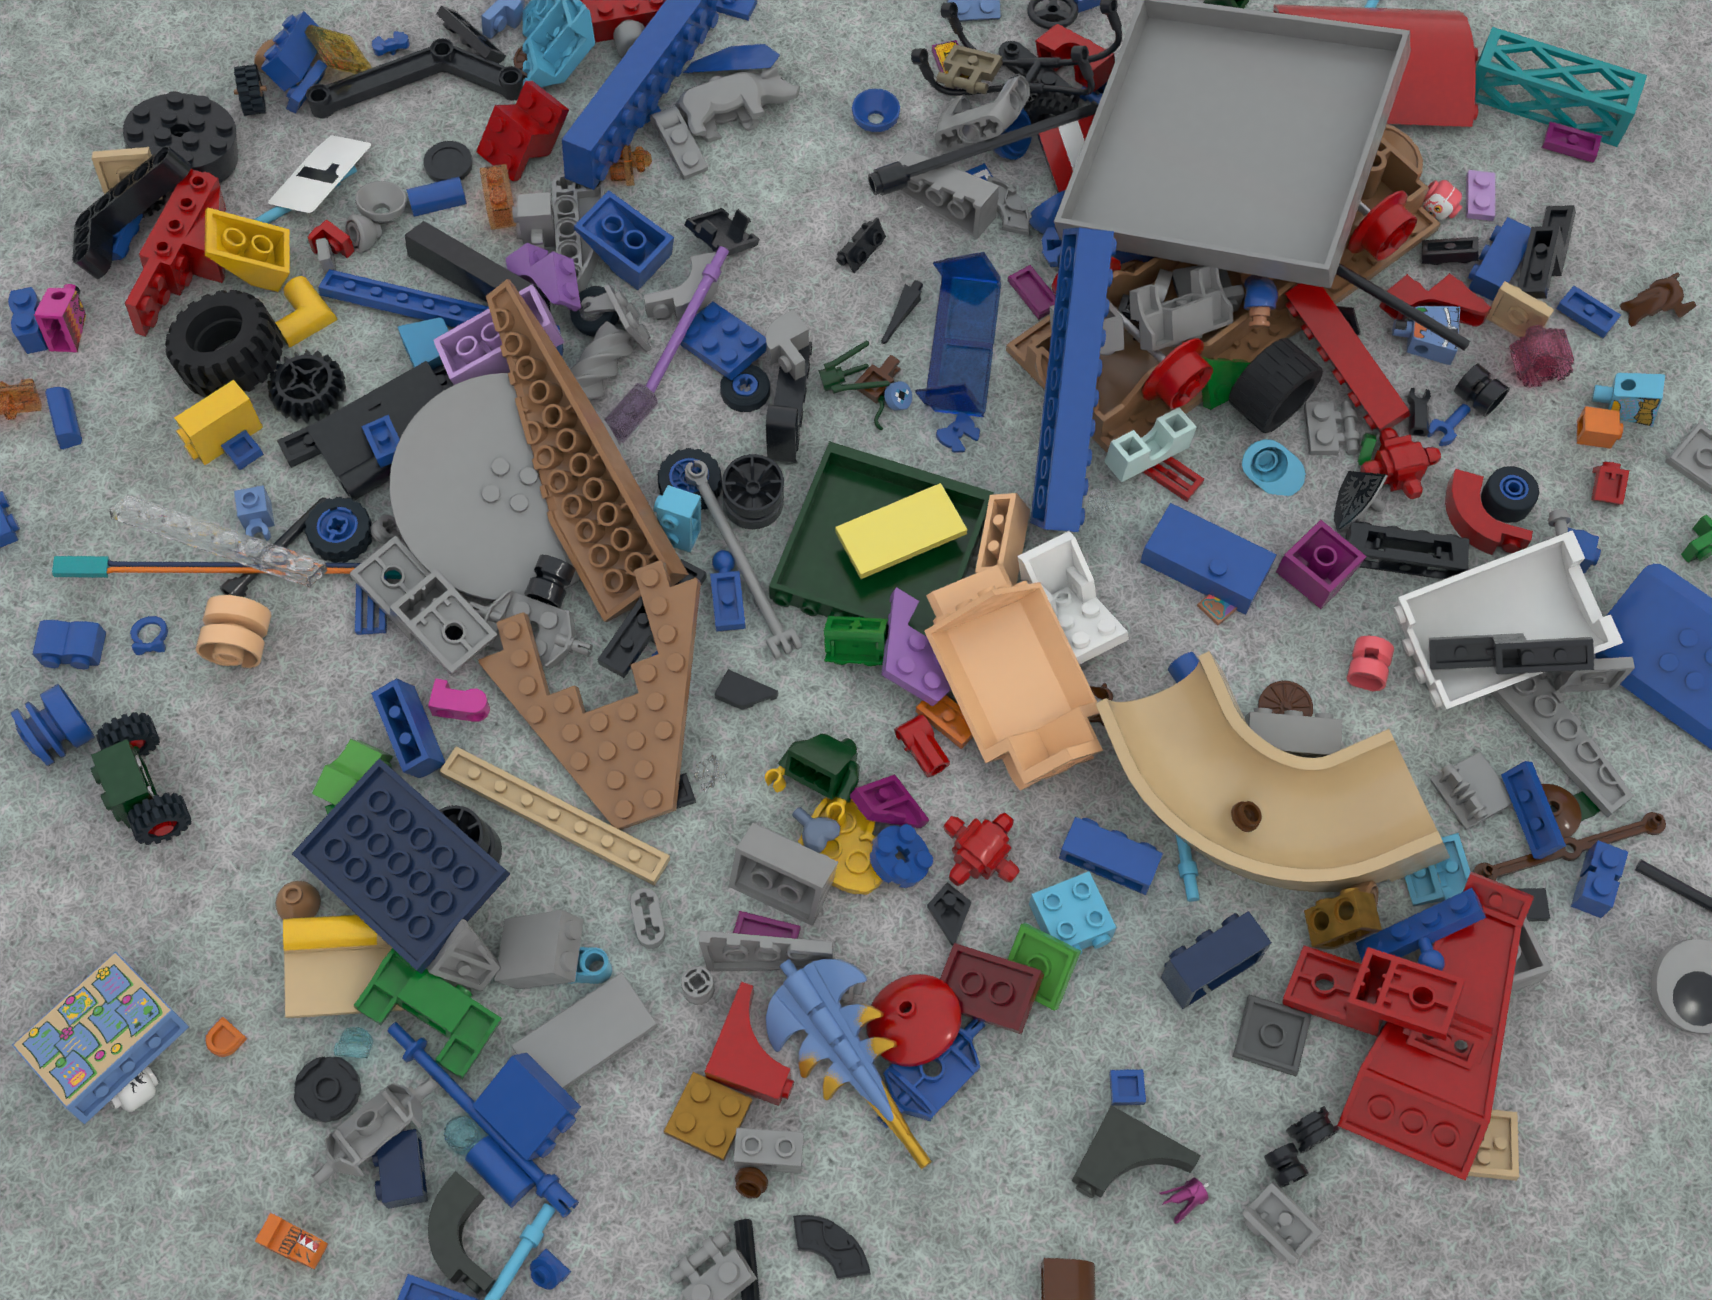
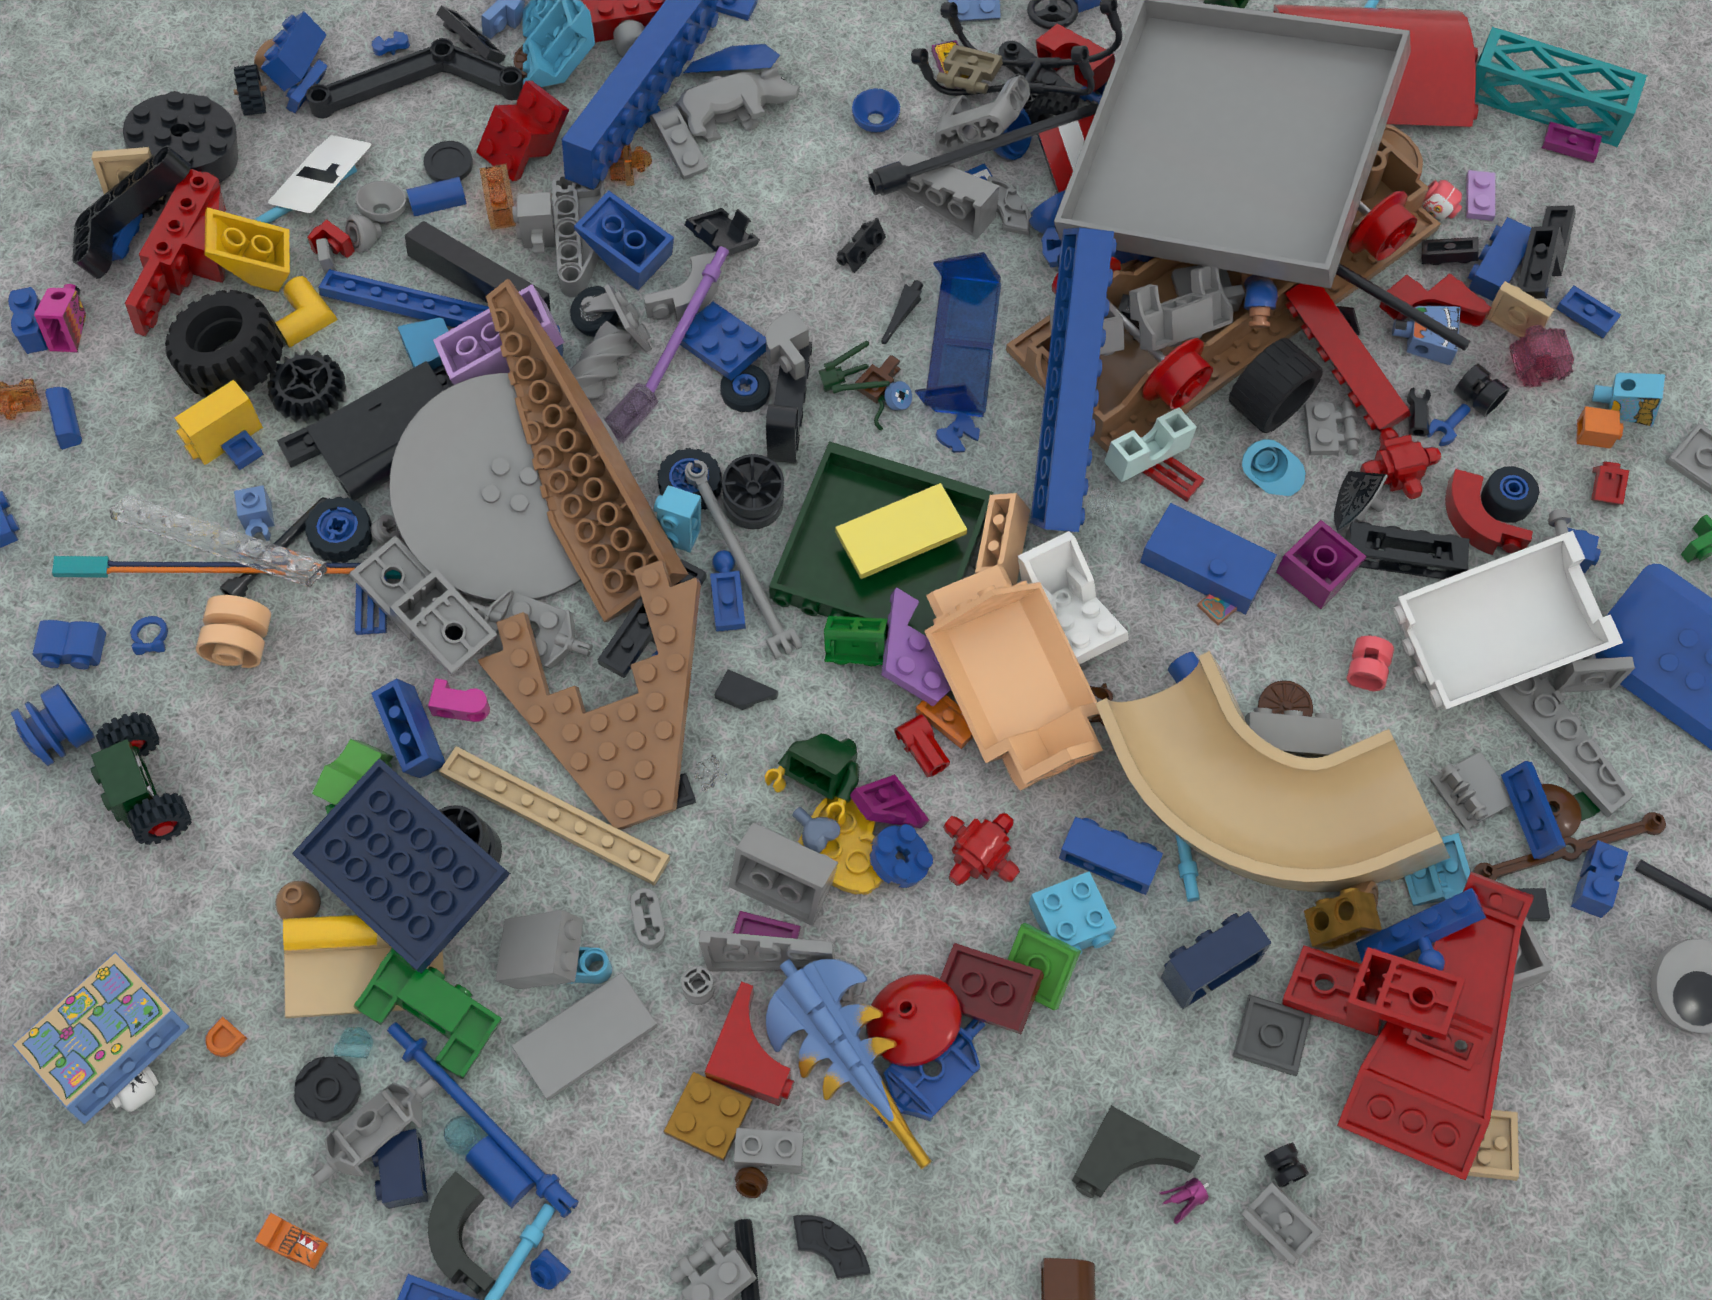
clear yellow tile [305,25,372,74] -> none
blue plate [362,415,400,468] -> none
light grey wing [427,919,500,991] -> none
blue brick [472,1053,581,1161] -> none
medium lavender arch [505,243,581,311] -> none
black wheel [524,554,576,608] -> none
black piece [927,882,972,945] -> none
magenta tile [1007,265,1056,320] -> none
blue plate [1109,1069,1146,1106] -> none
light grey beam [1154,268,1173,303] -> none
green wing [1202,357,1250,410] -> none
reddish brown plate [1231,801,1262,832] -> none
black wheel [1286,1106,1340,1154] -> none
green tile [1357,433,1377,465] -> none
black bracket [1429,633,1594,674] -> none
reddish brown hair [1620,272,1697,327] -> none

